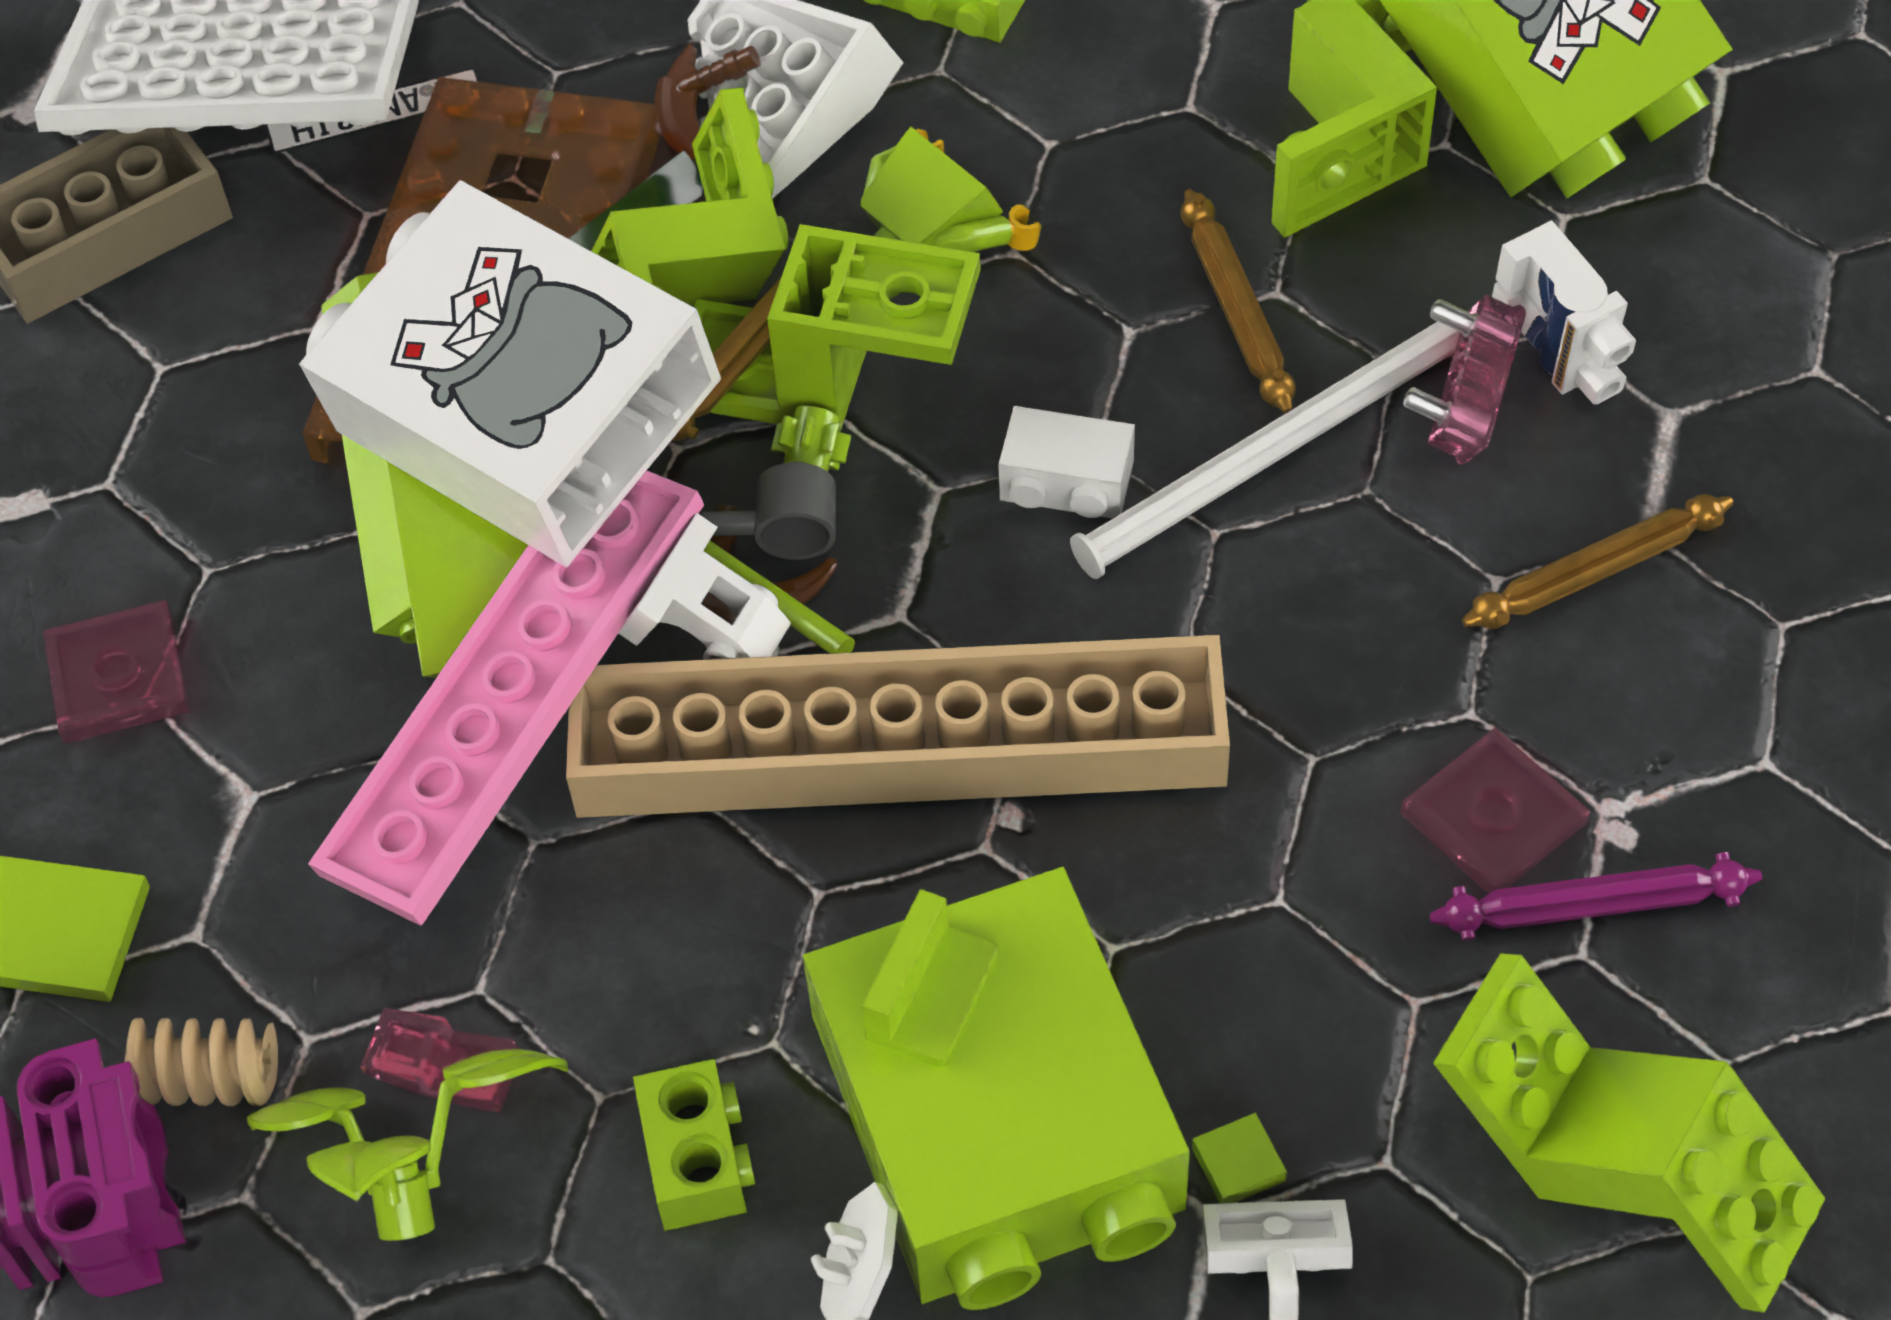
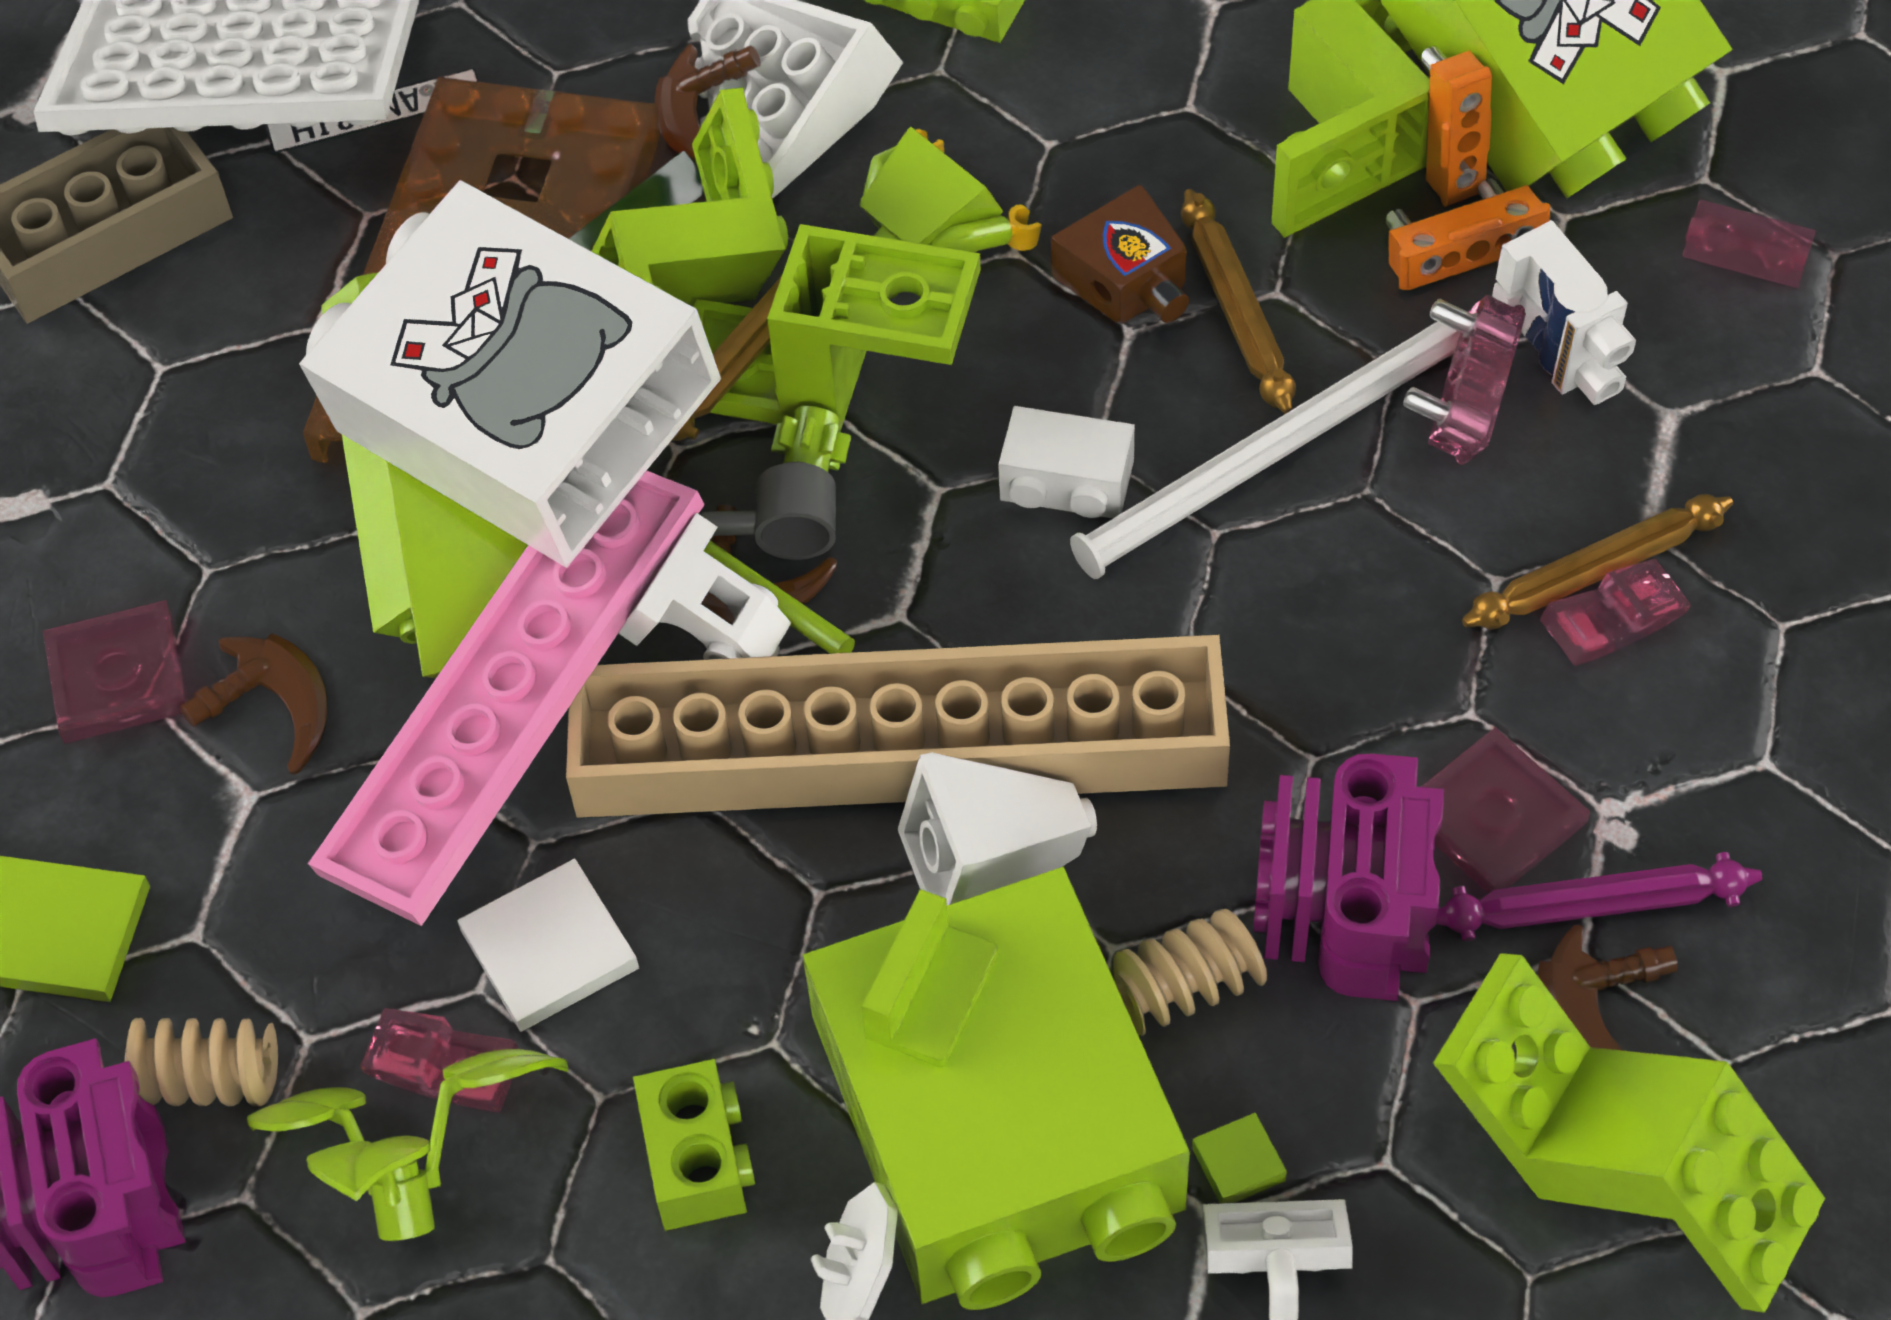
none -> reddish brown piece [180,633,328,775]
none -> white tile [457,858,639,1032]
none -> white slope [898,753,1097,906]
none -> reddish brown torso [1051,184,1189,323]
none -> tan piece [1113,909,1267,1036]
none -> magenta piece [1253,753,1444,1001]
none -> orange piece [1386,179,1550,290]
none -> orange piece [1421,46,1492,207]
none -> reddish brown piece [1538,925,1678,1051]
none -> clear pink slope [1540,559,1691,666]
none -> clear pink hinge [1682,199,1816,288]

